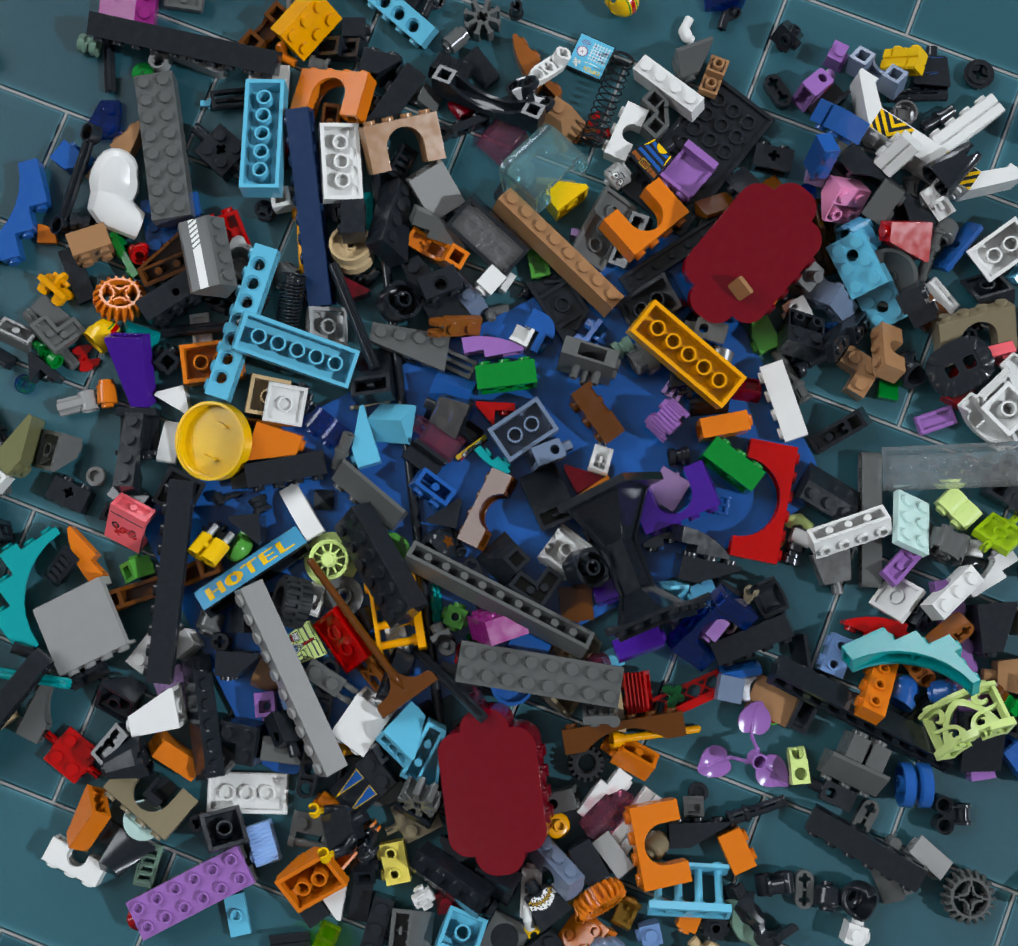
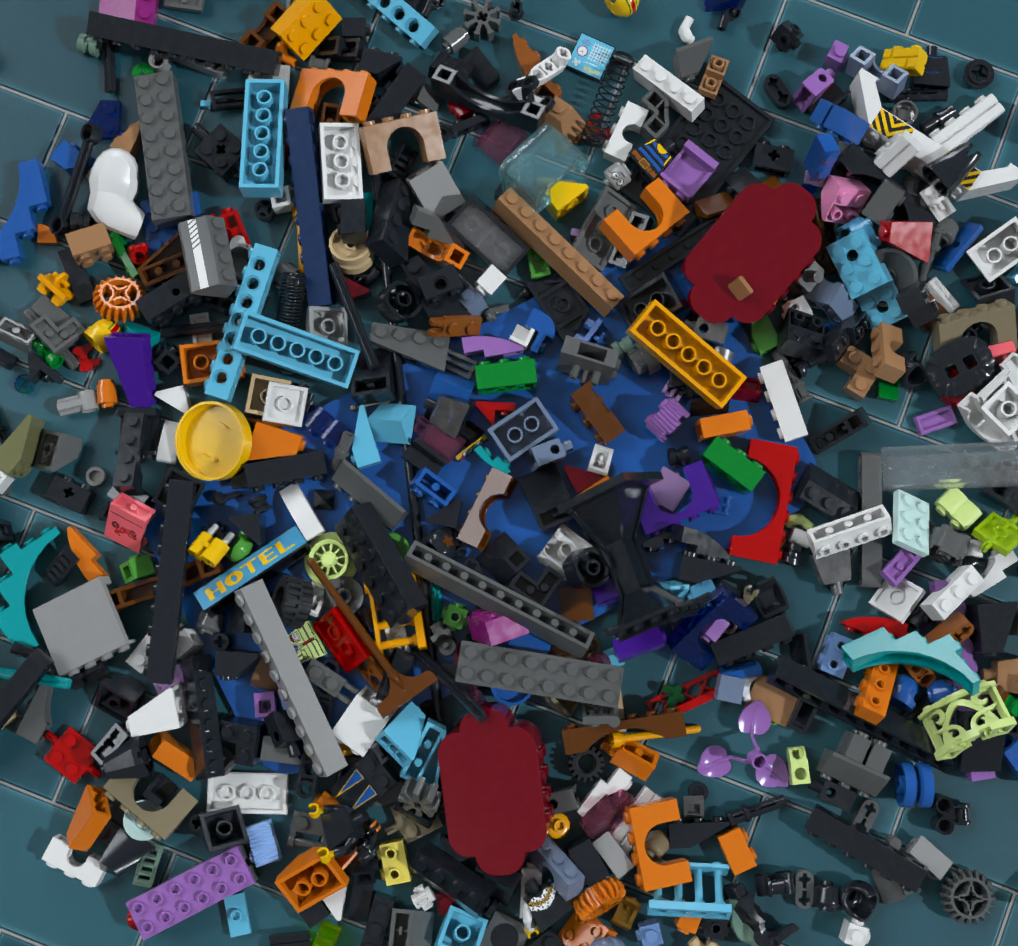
white tile [498,273,516,294] -> none
red brick [621,670,654,714] -> none

